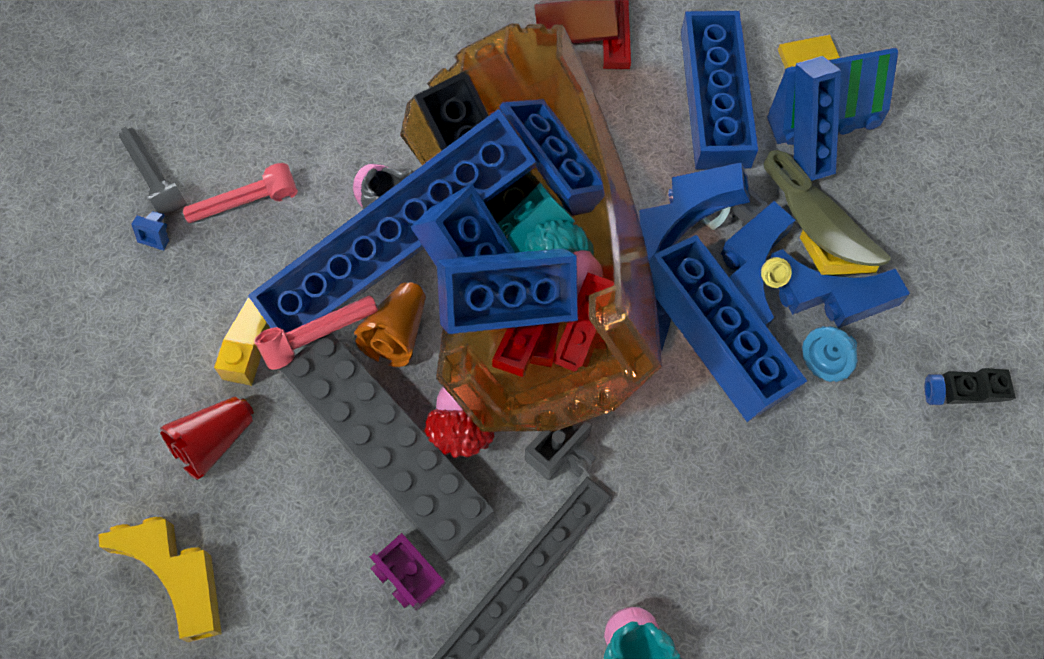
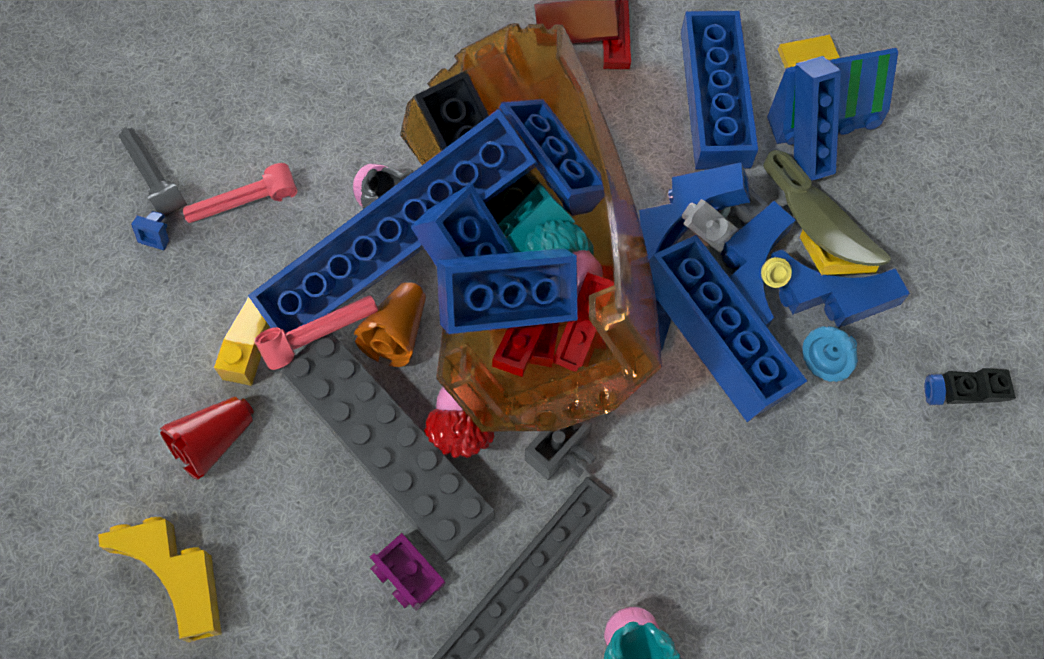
none -> light grey hips [682,199,738,253]

